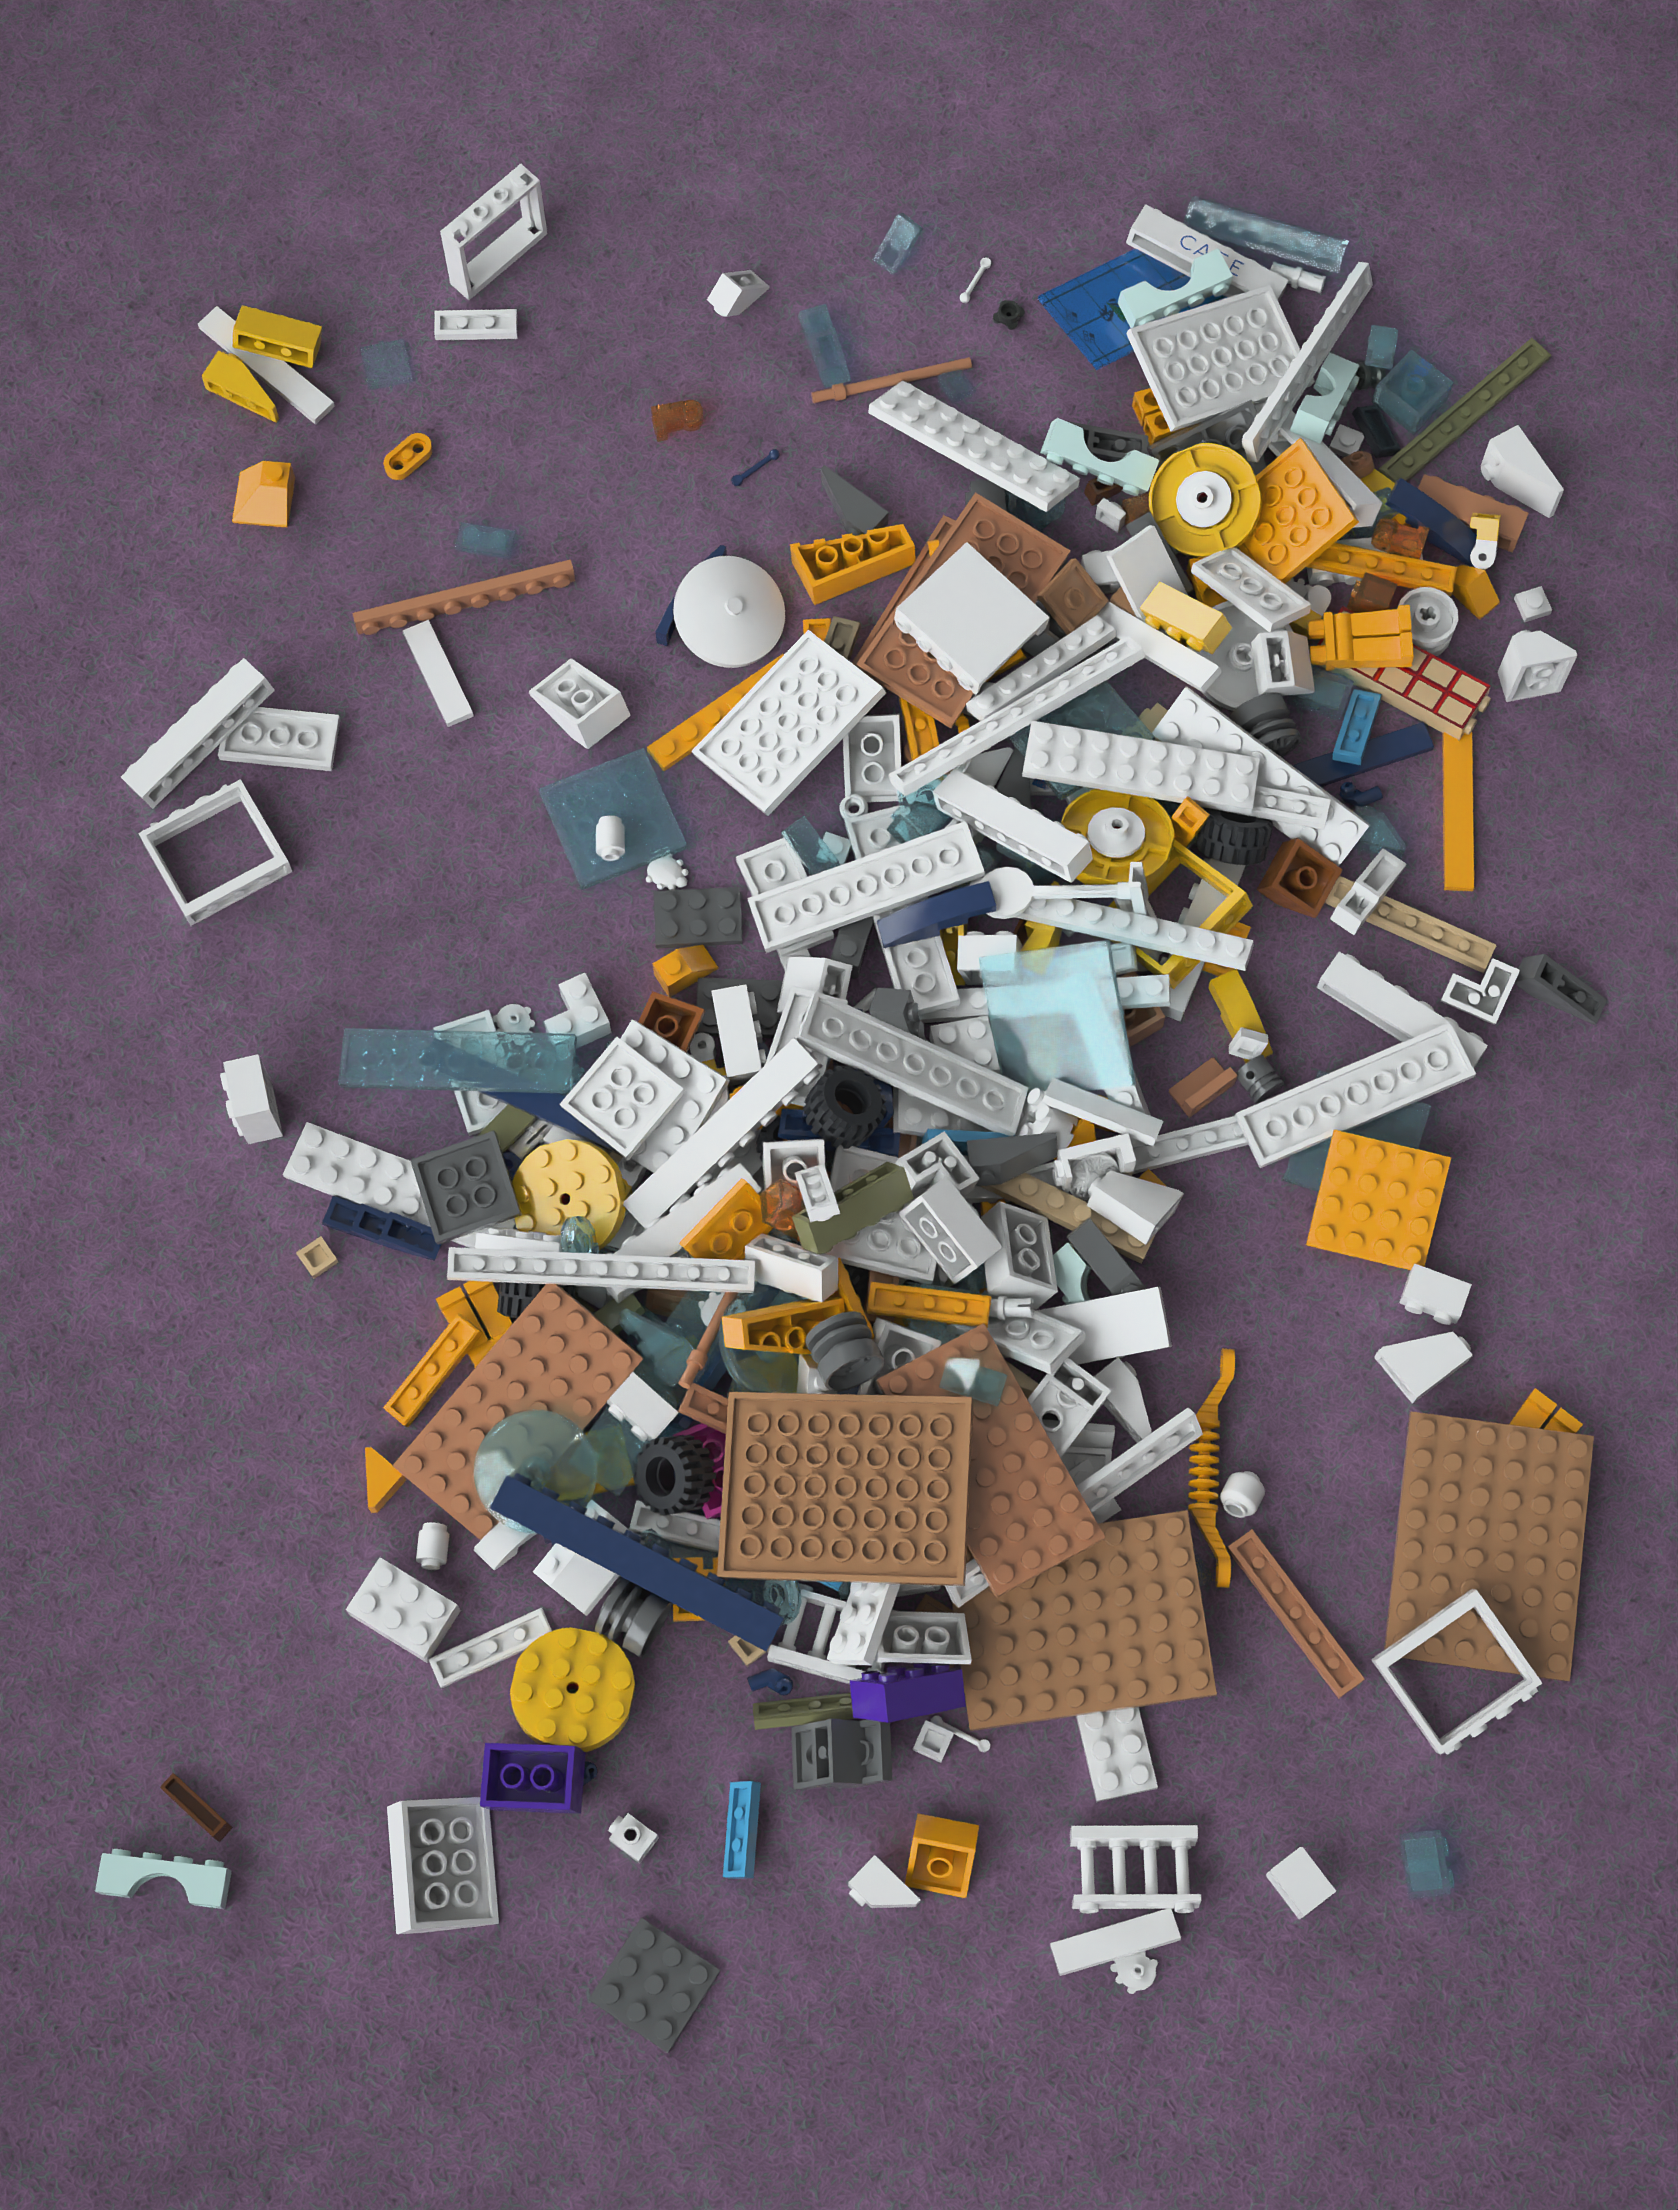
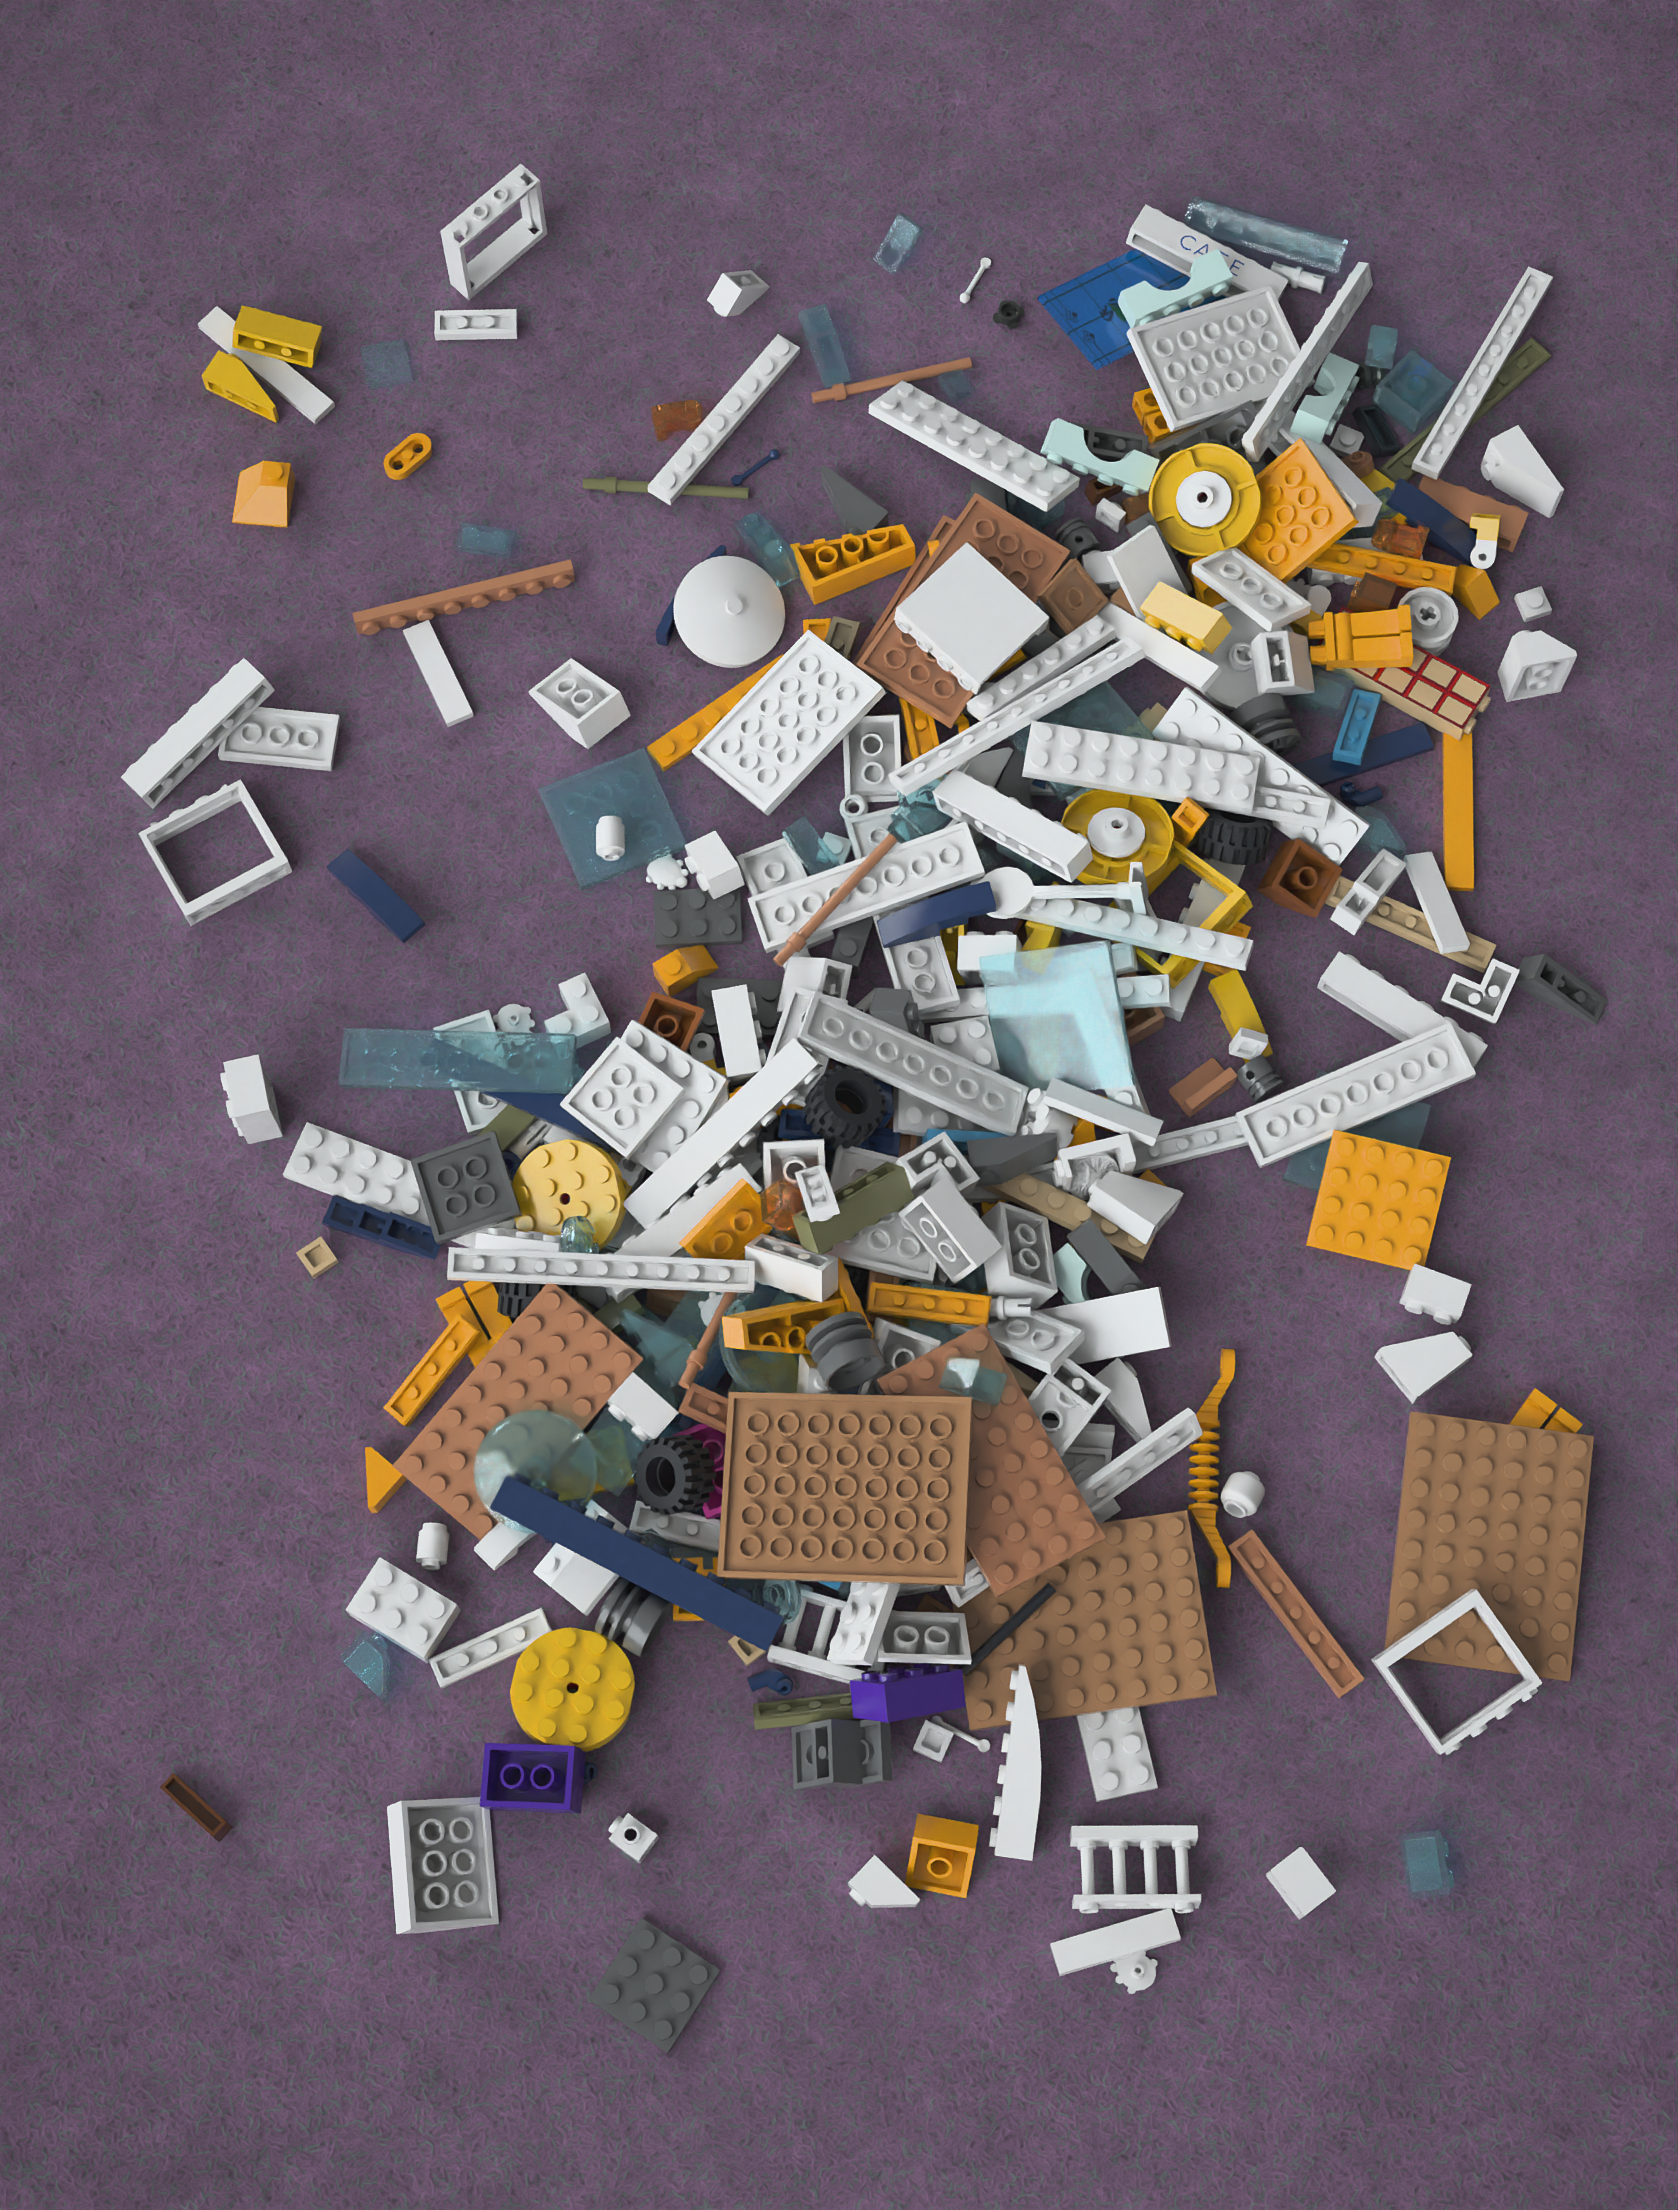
light aqua arch [95,1849,232,1909] -> none
dark azure plate [723,1781,761,1879] -> none
none -> dark blue slope [326,848,426,943]
none -> clear light blue slope [339,1631,390,1704]
none -> olive bar [583,476,749,499]
none -> white plate [648,334,800,505]
none -> white brick [684,831,745,899]
none -> clear light blue slope [734,511,801,588]
none -> nougat bar [773,833,898,967]
none -> black bar [958,1583,1056,1676]
none -> white slope [989,1664,1041,1861]
none -> dark grey piece [1055,517,1101,564]
none -> white tile [1403,851,1470,954]
none -> white plate [1411,266,1553,480]

